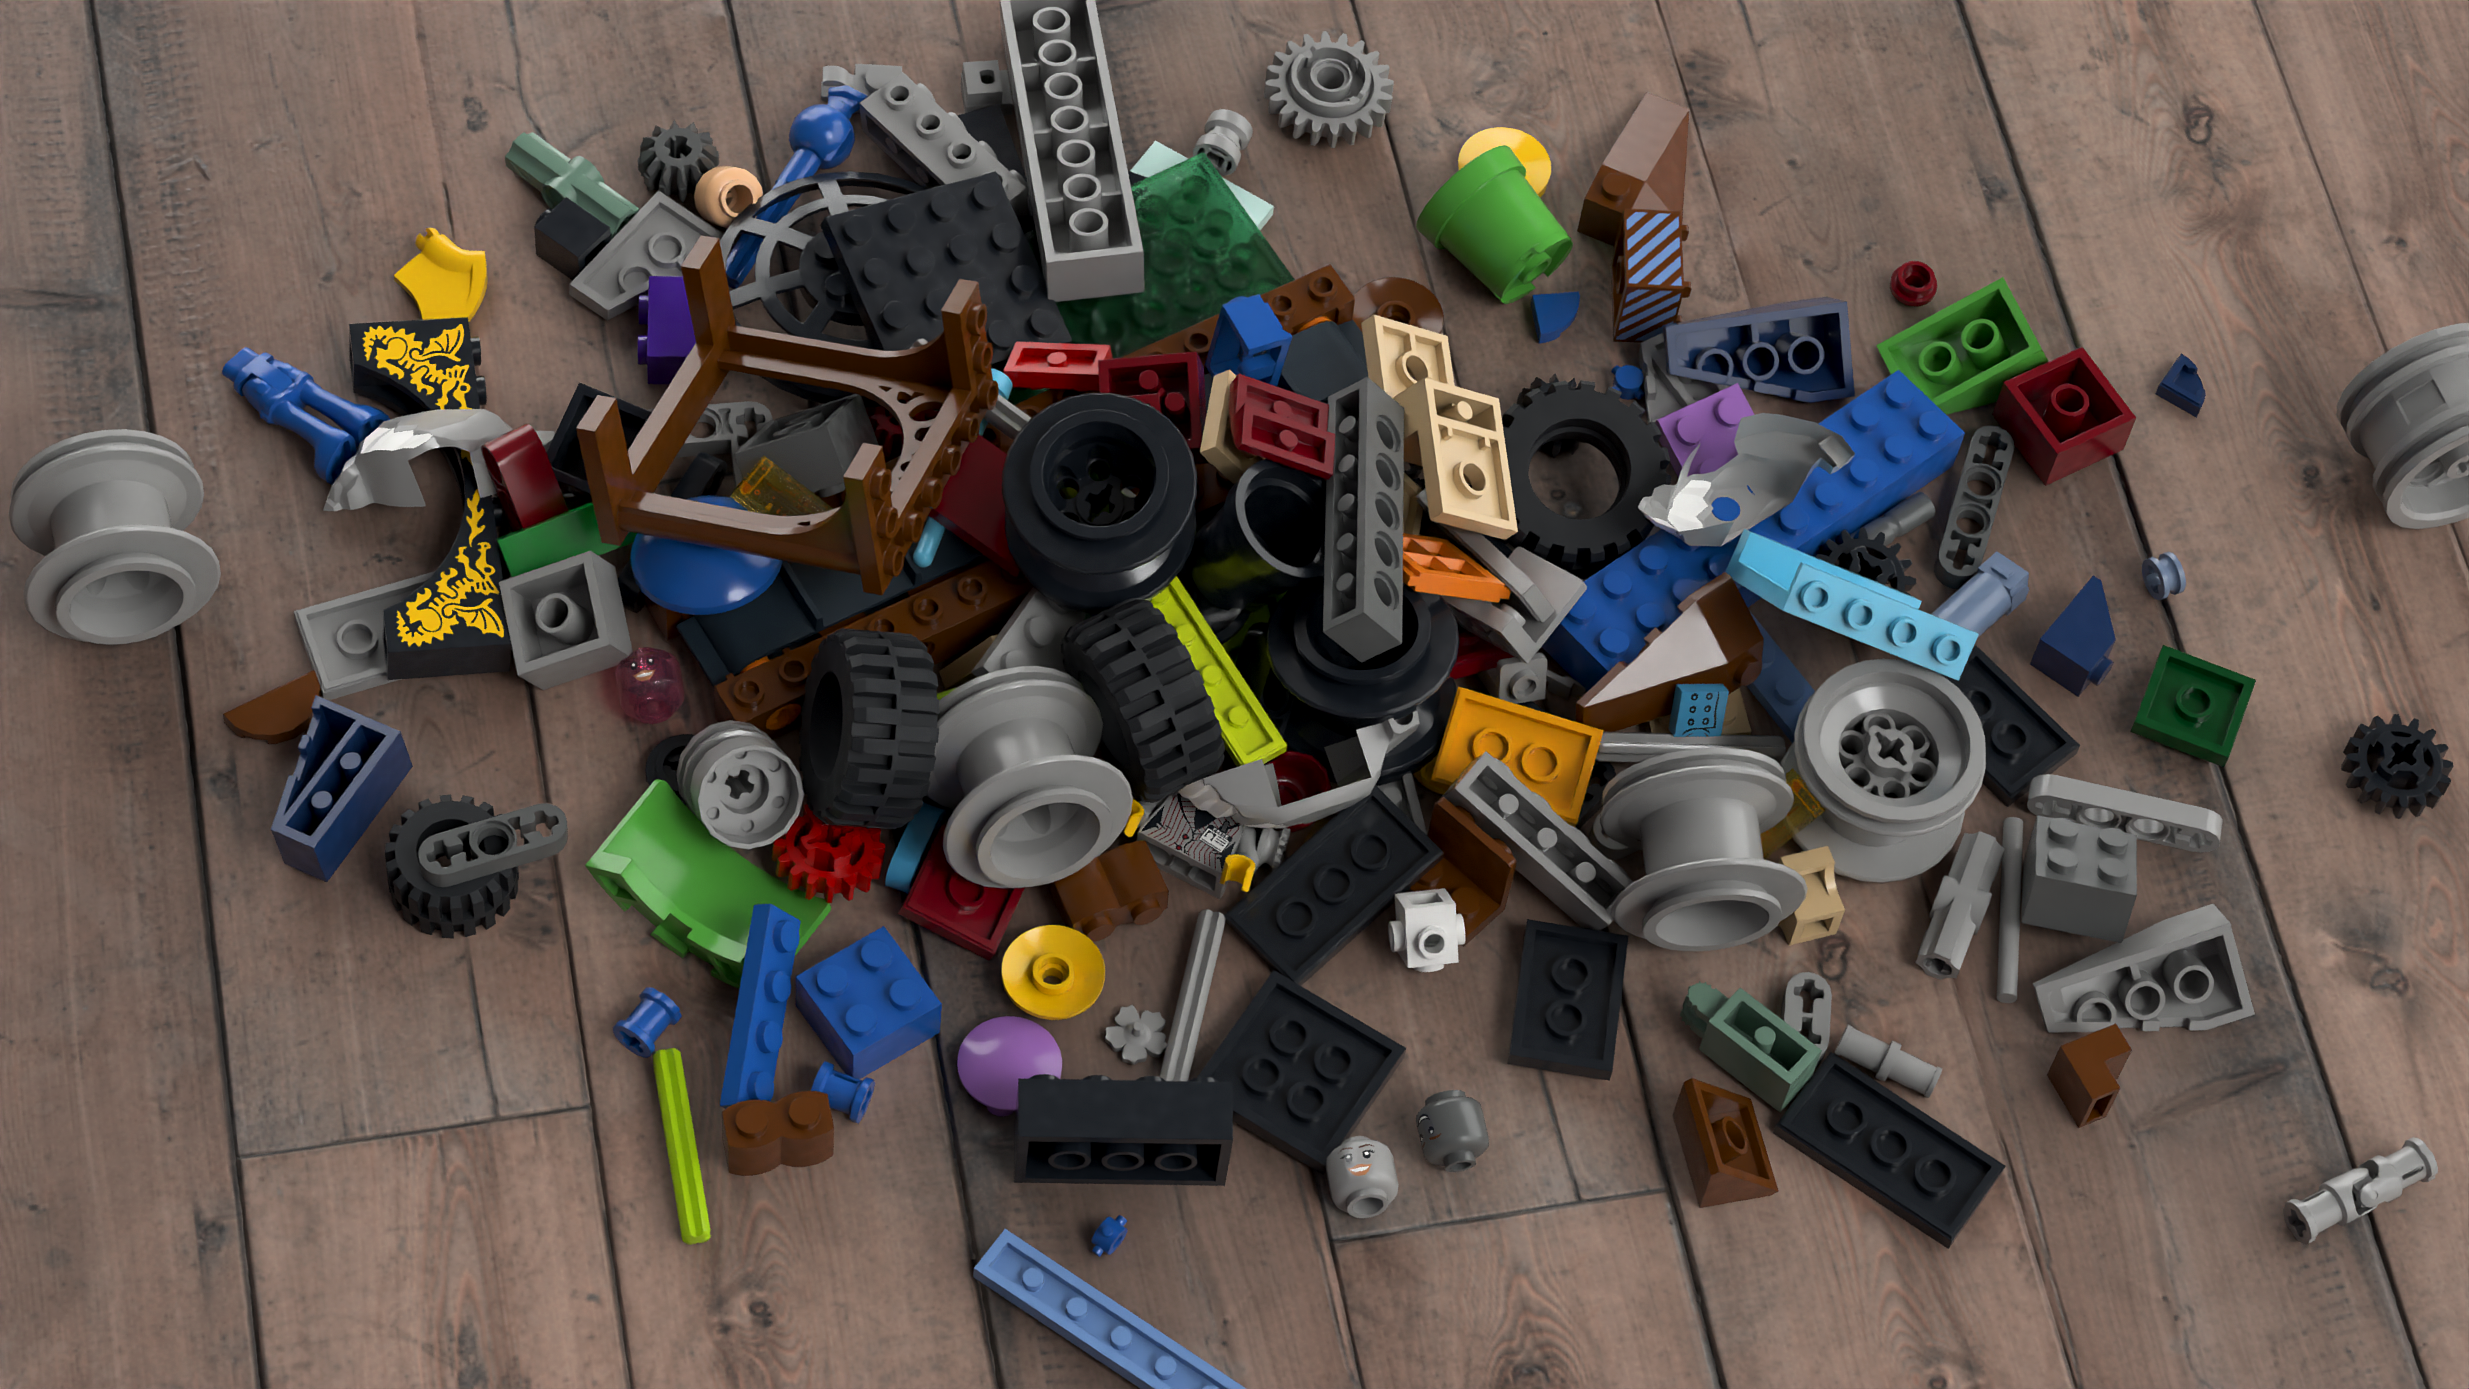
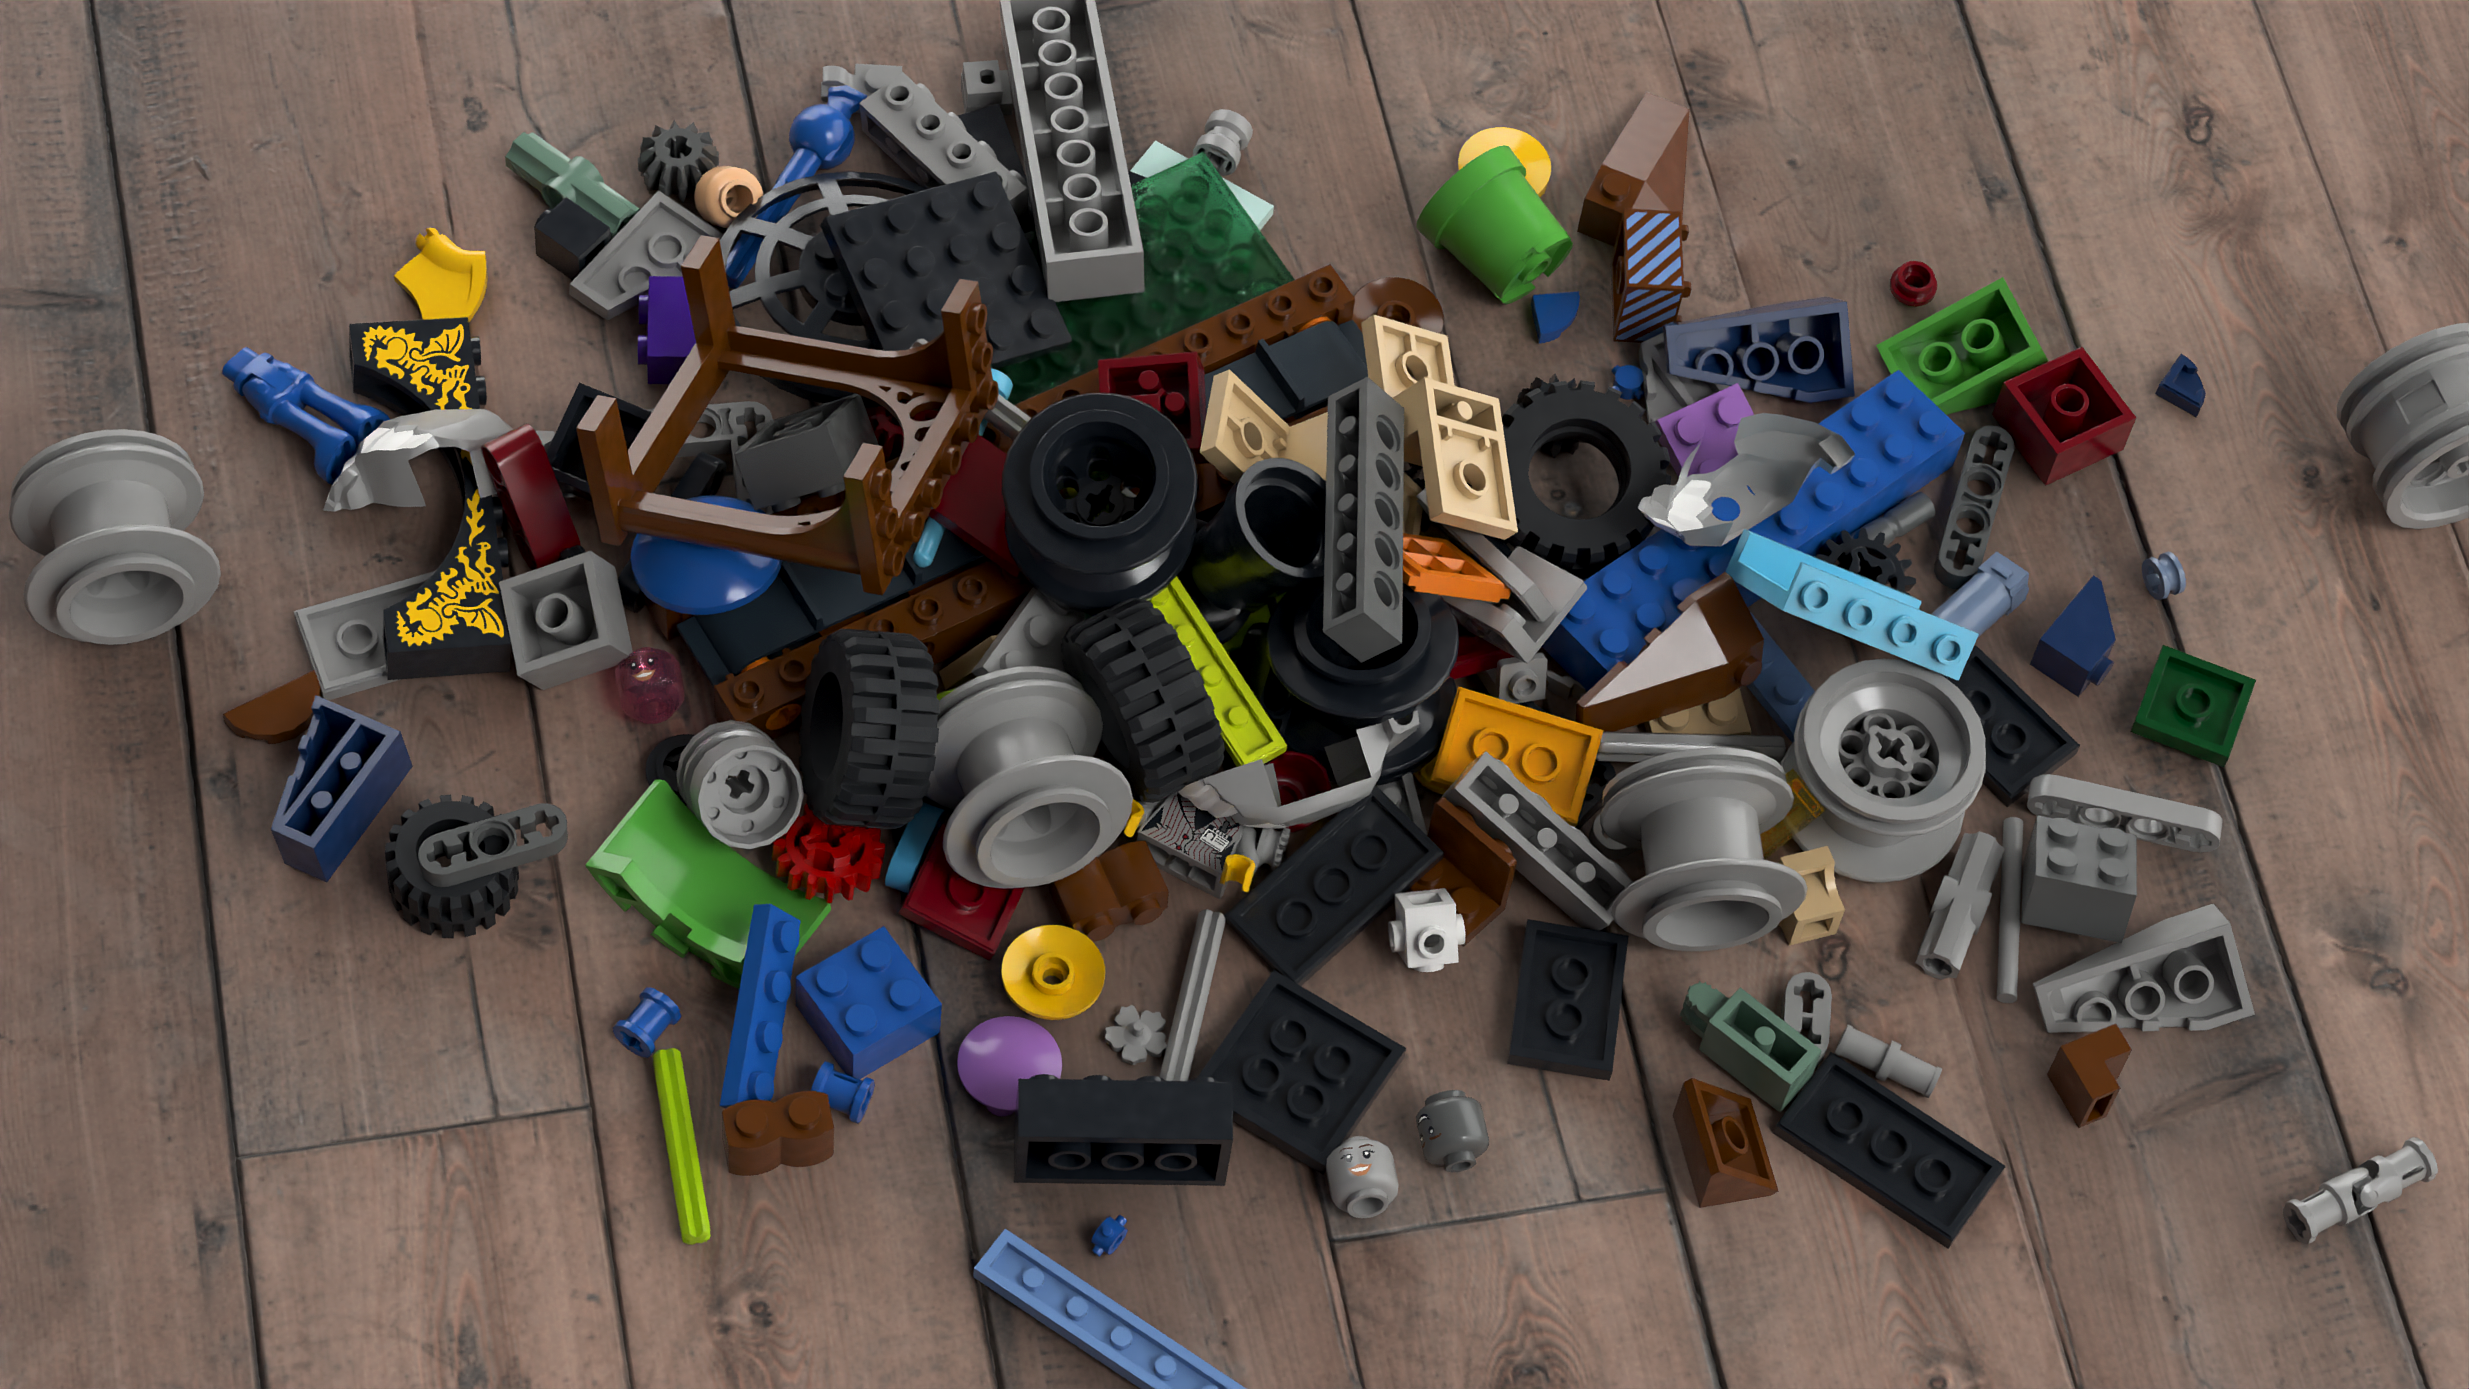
green tile [496,502,637,578] -> none
clear yellow tile [730,455,833,516] -> none
red plate [1003,342,1112,391] -> none
blue window [1205,294,1292,386] -> none
dark red slope [1229,374,1335,480] -> none
light grey gear [1264,31,1394,148] -> none
dark azure tile [1668,684,1729,737] -> none
black gear [2341,714,2453,819] -> none

